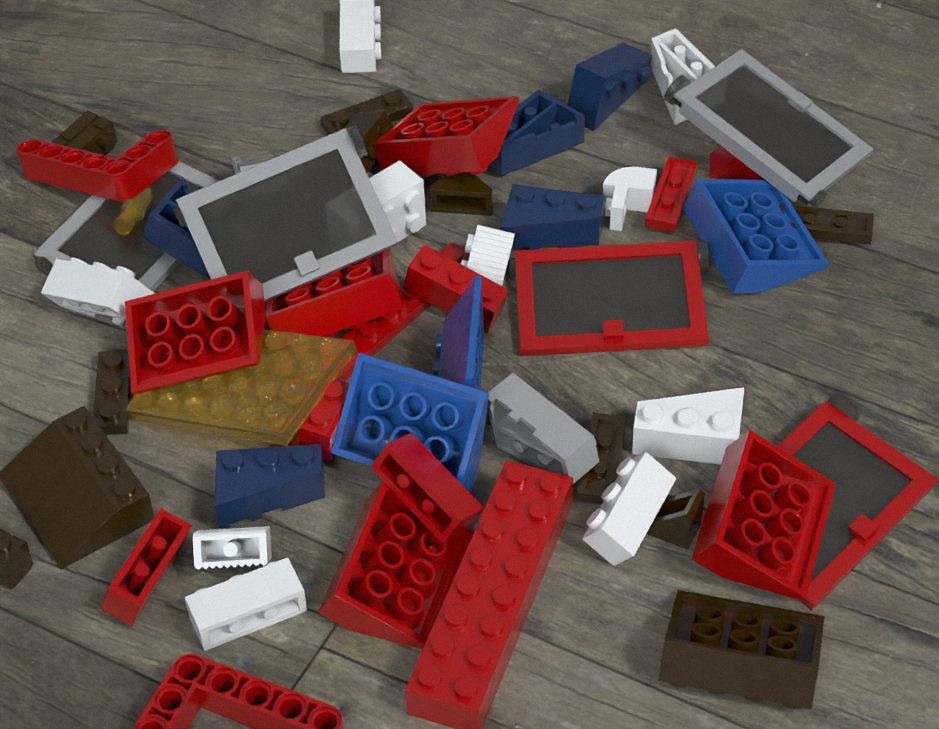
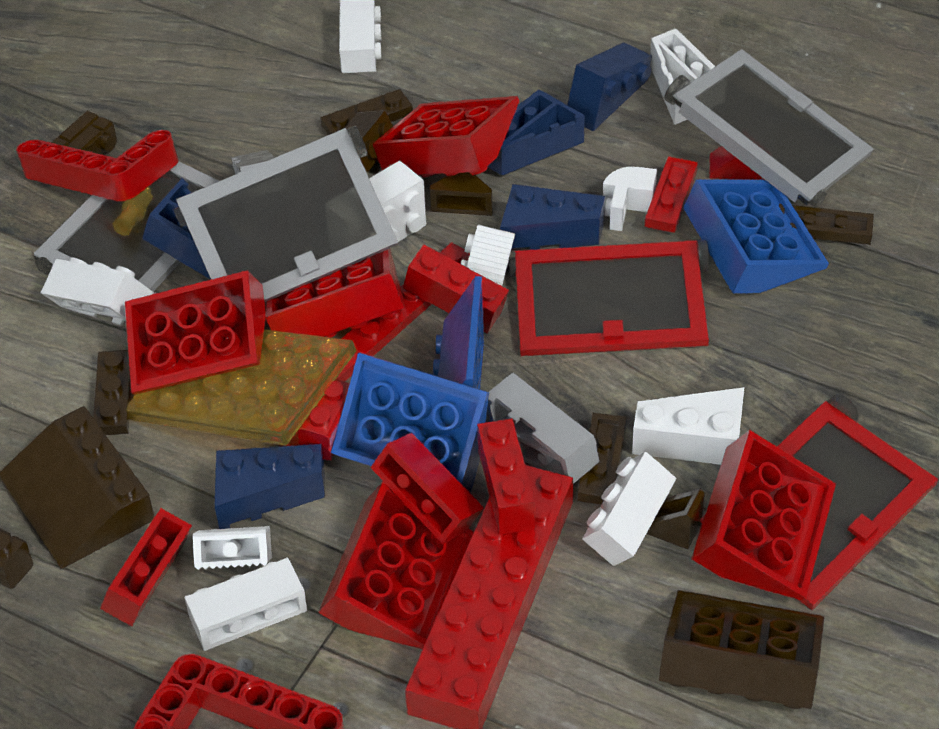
none -> red brick [477,418,535,535]

